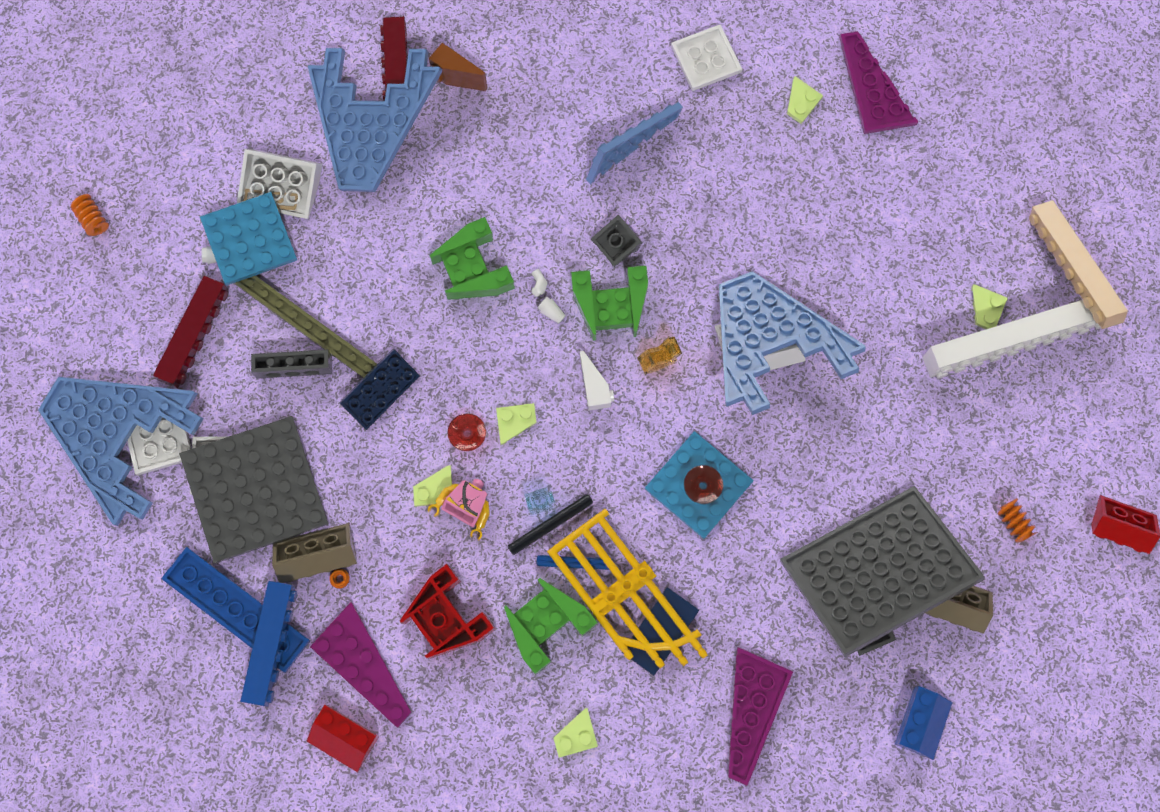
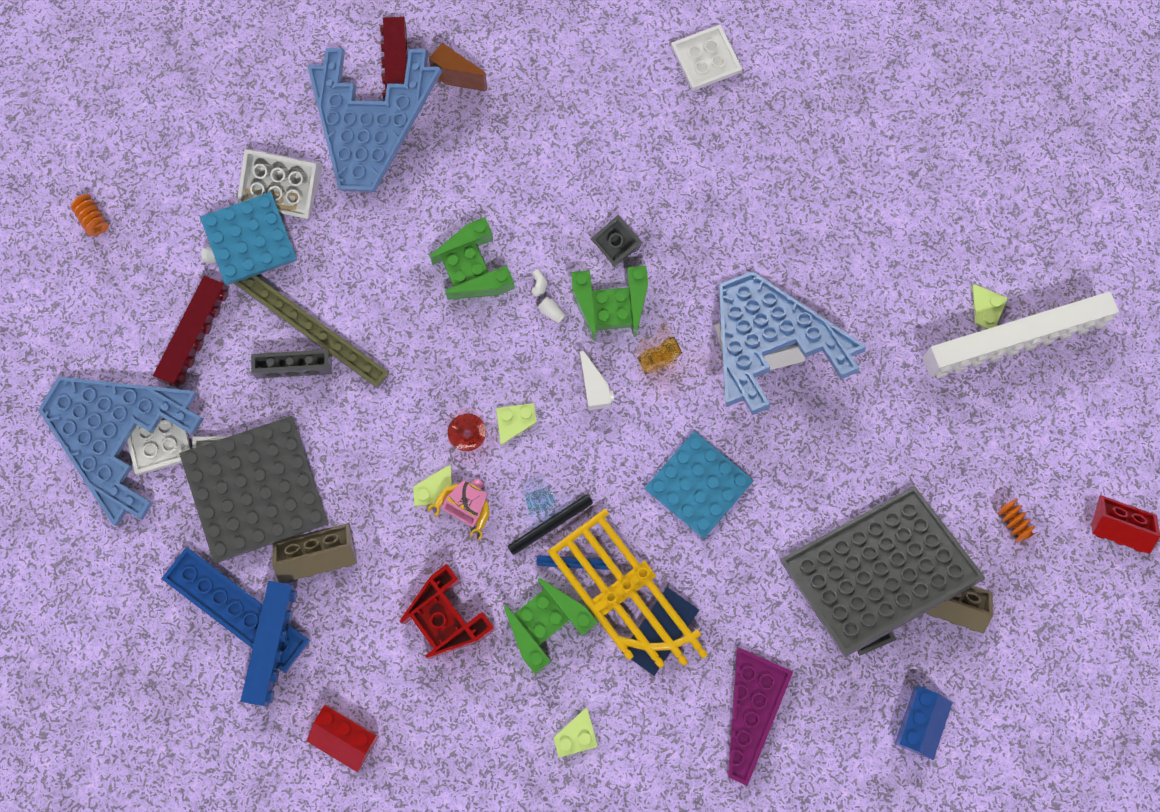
magenta wing [310,602,412,728] -> none
orange plate [330,569,350,589] -> none
dark blue tile [339,349,420,430] -> none
medium blue wing [586,102,683,185] -> none
clear red dish [684,465,723,504] -> none
yellowish green wing [787,76,823,124] -> none
magenta wing [839,31,918,134] -> none
tan brick [1029,200,1128,329] -> none

